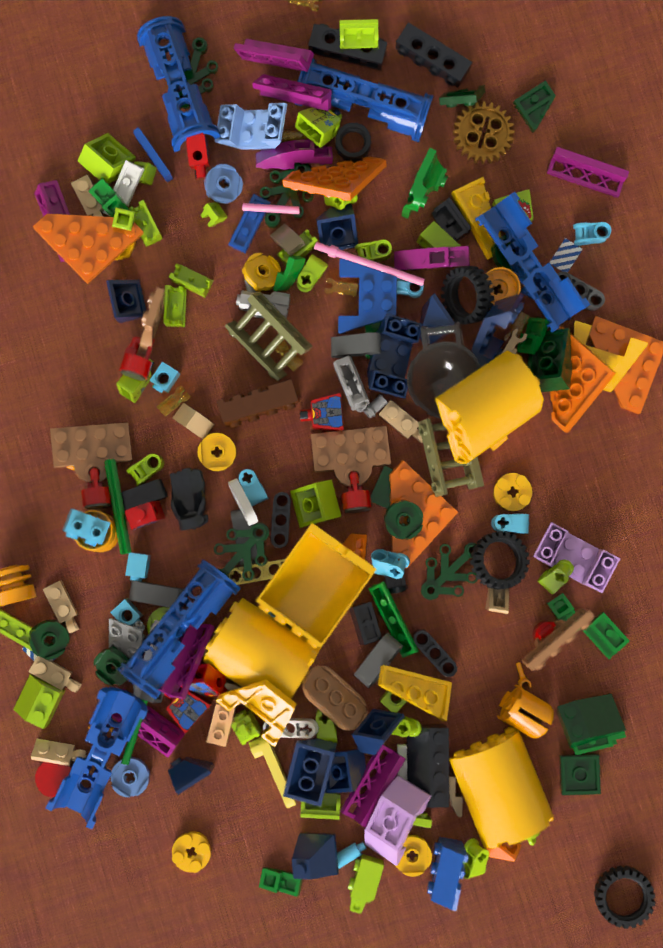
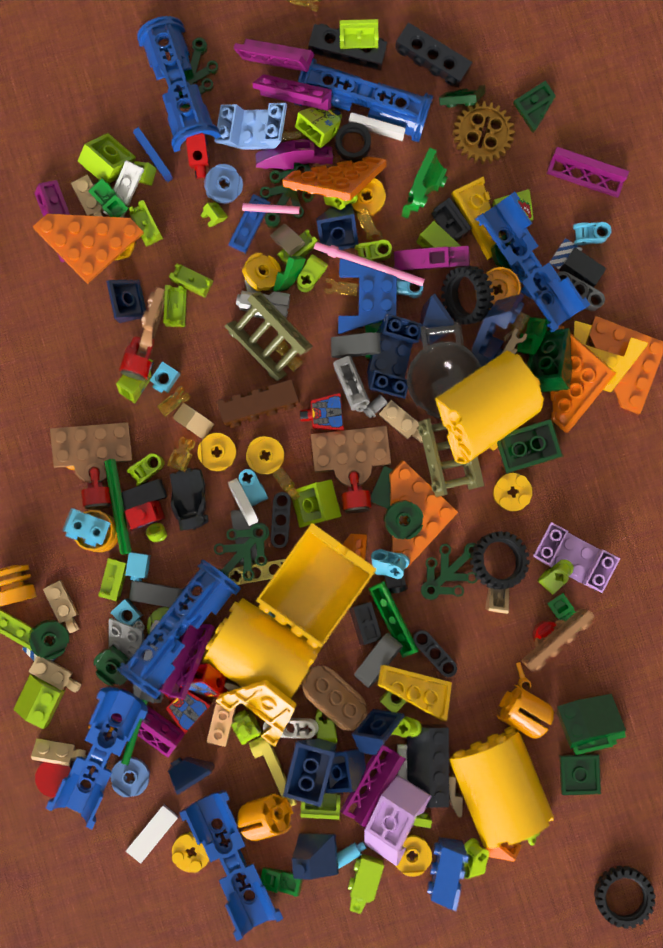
lime slope [112,208,136,231] -> none
medium azure piece [491,514,529,534] -> none
green plate [582,612,630,660] -> none
none -> lime hinge [98,558,127,601]
none -> white tile [126,805,179,864]
none -> lime tile [146,523,167,542]
none -> clear yellow plate [167,437,195,472]
none -> blue piece [179,790,283,941]
none -> light orange cylinder [237,793,293,841]
none -> yellow plate [246,436,284,475]
none -> clear yellow bar [273,468,300,501]
none -> white tile [349,113,406,141]
none -> yellow plate [352,178,386,216]
none -> clear yellow bar [356,209,382,242]
none -> dark green slope [497,419,564,473]
none -> black hinge [559,247,607,287]

